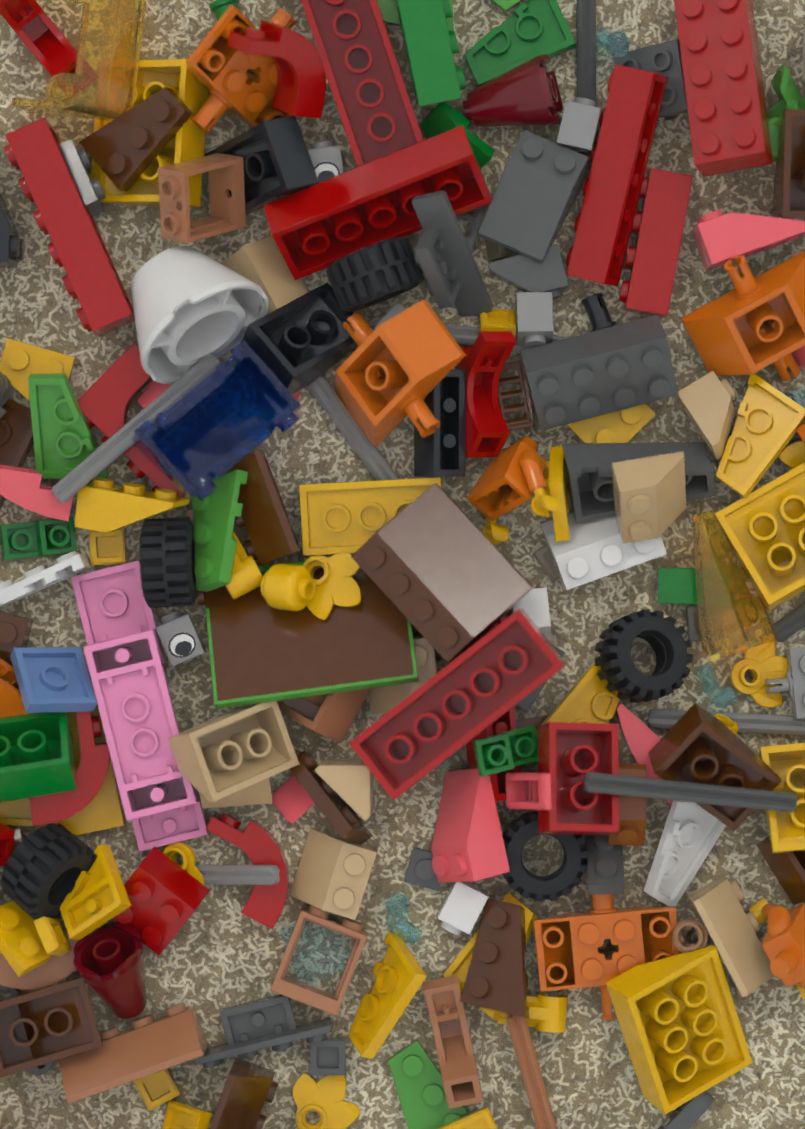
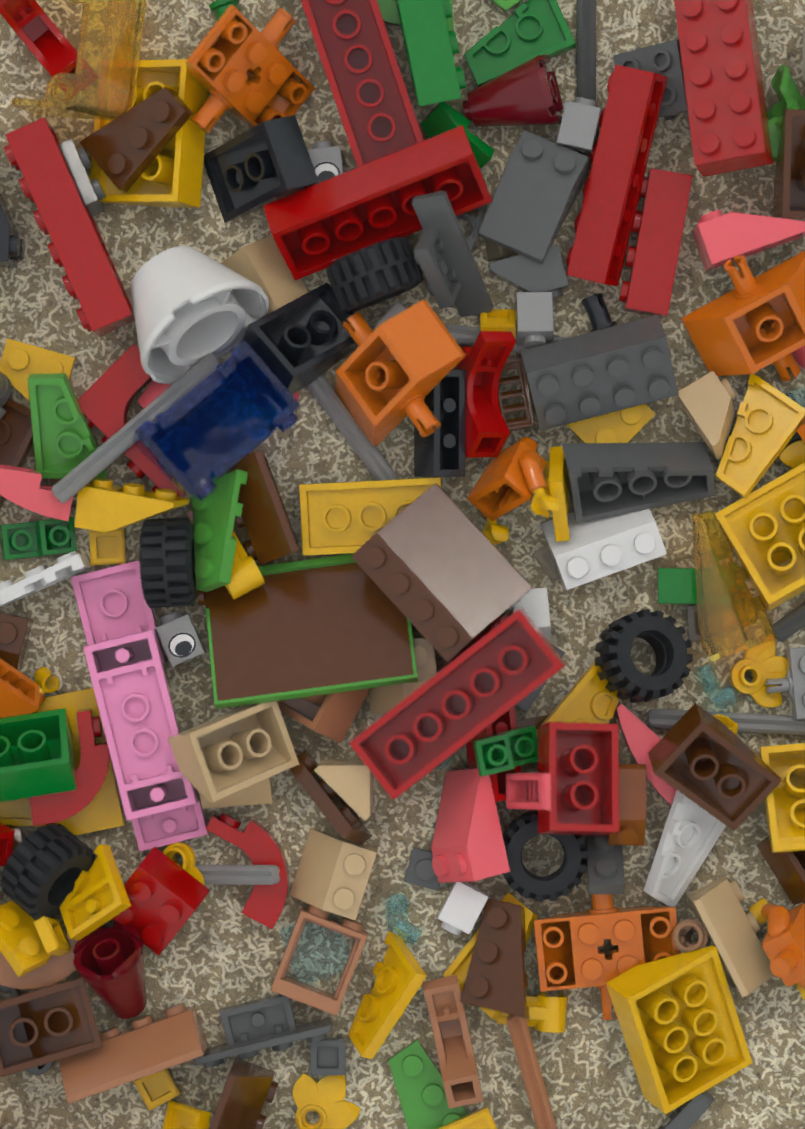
medium blue plate [10,647,97,713] -> none
nougat window [158,153,246,243] -> none
red arch [227,20,326,118] -> none
yellow head [260,563,316,611] -> none
coral slope [273,774,315,825] -> none
yellow plate [302,552,362,620] -> none
dark grey axle [584,772,797,812] -> none
clear light blue arm [596,29,629,57] -> none
tan slope [612,451,686,544] -> none

